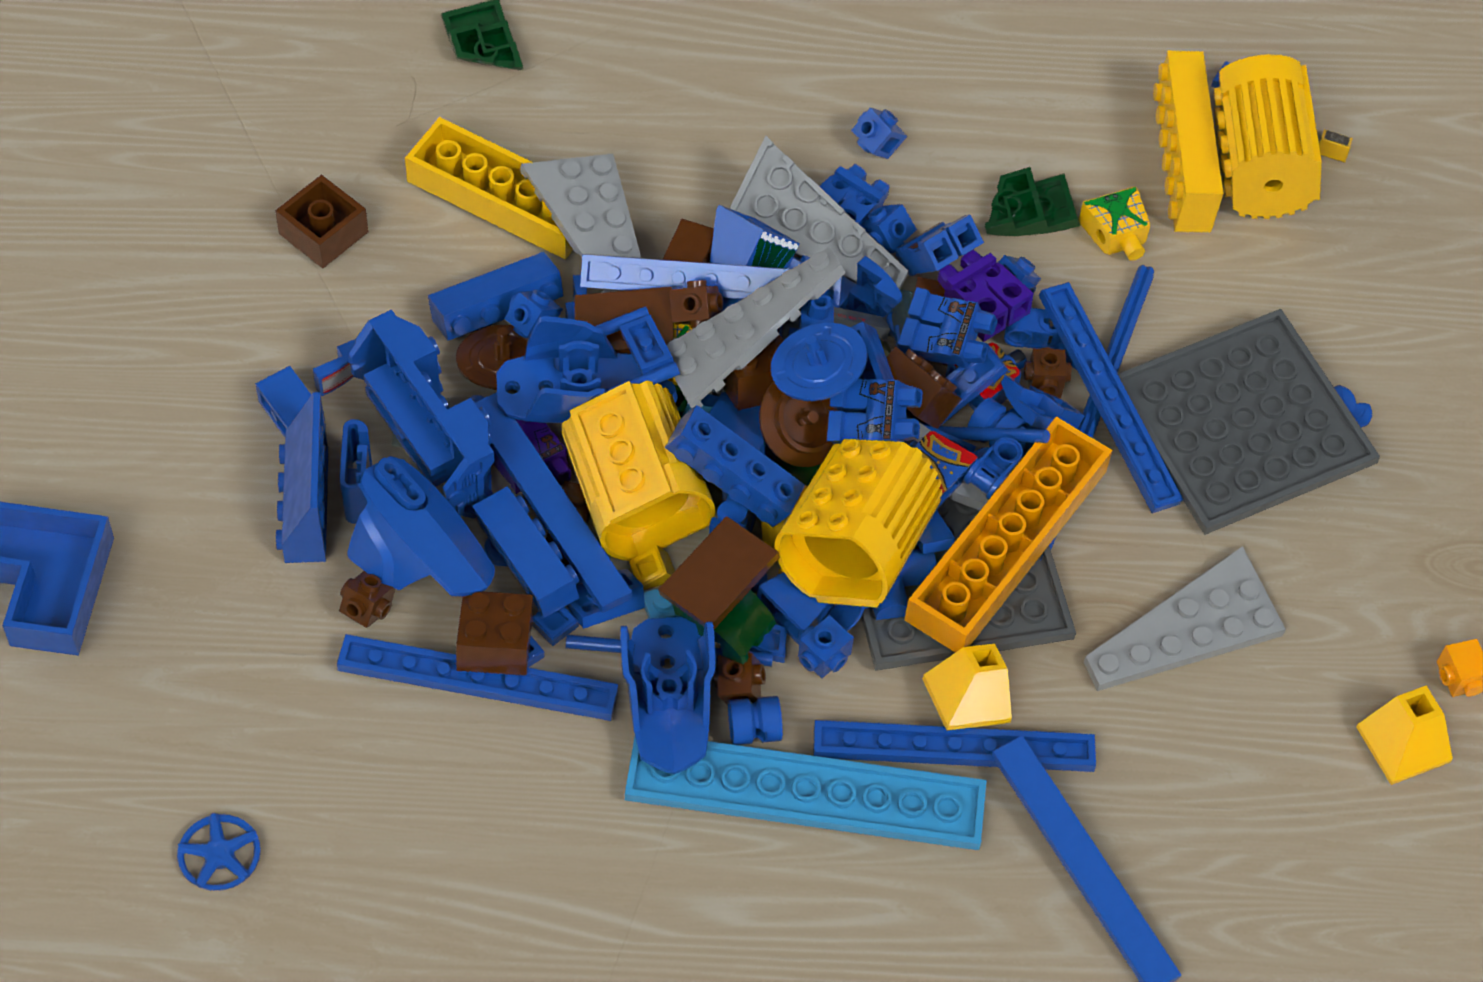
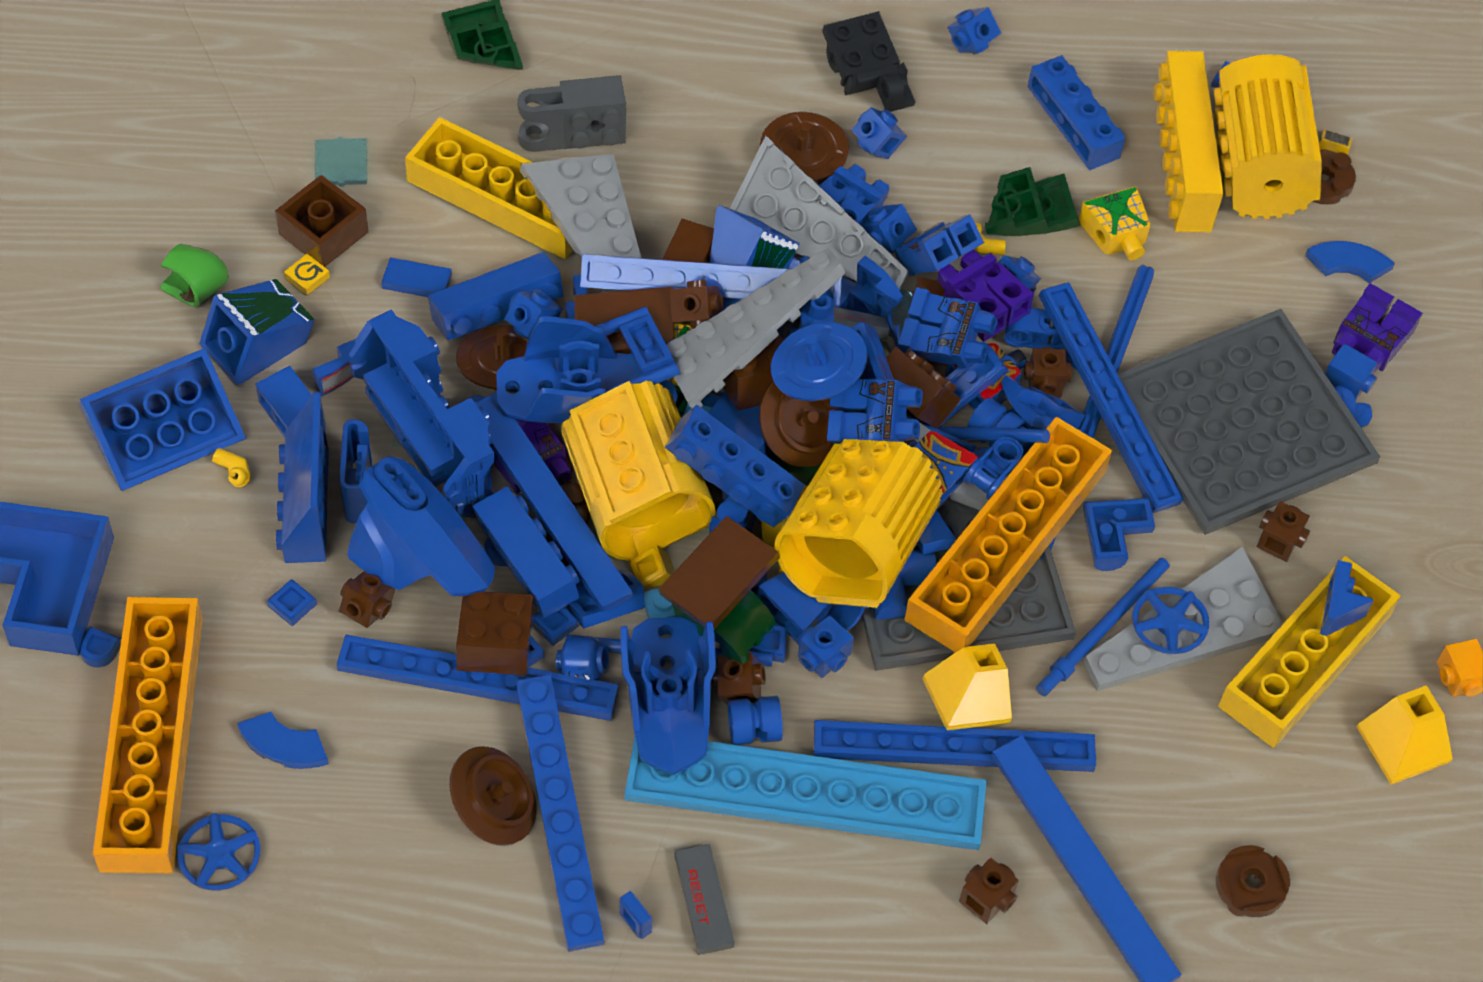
none -> blue slope [79,348,246,492]
none -> blue tile [80,627,121,667]
none -> light orange brick [93,597,203,874]
none -> bright green piece [160,244,229,308]
none -> blue slope [199,279,315,385]
none -> yellow arm [212,448,251,488]
none -> blue tile [237,712,329,769]
none -> blue tile [267,579,317,626]
none -> yellow tile [284,254,330,296]
none -> clear light blue piece [315,137,367,187]
none -> blue tile [382,257,452,297]
none -> reddish brown piece [449,746,537,846]
none -> blue plate [516,674,604,952]
none -> dark grey brick [517,75,626,152]
none -> blue head [556,637,609,680]
none -> blue tile [619,890,652,940]
none -> dark grey tile [674,844,735,955]
none -> reddish brown piece [760,112,849,182]
none -> black plate [822,11,915,112]
none -> blue brick [947,7,1001,54]
none -> reddish brown brick [959,857,1019,924]
none -> yellow arm [974,222,1006,255]
none -> blue brick [1027,55,1125,170]
none -> blue bar [1036,558,1170,696]
none -> blue brick [1083,498,1155,571]
none -> blue wheel [1132,587,1209,654]
none -> reddish brown plate [1216,845,1290,917]
none -> yellow brick [1218,556,1401,748]
none -> reddish brown brick [1257,501,1310,562]
none -> blue tile [1305,241,1395,283]
none -> reddish brown plate [1312,150,1356,205]
none -> blue slope [1320,560,1373,636]
none -> blue brick [1325,343,1378,400]
none -> dark purple hips [1332,283,1423,372]

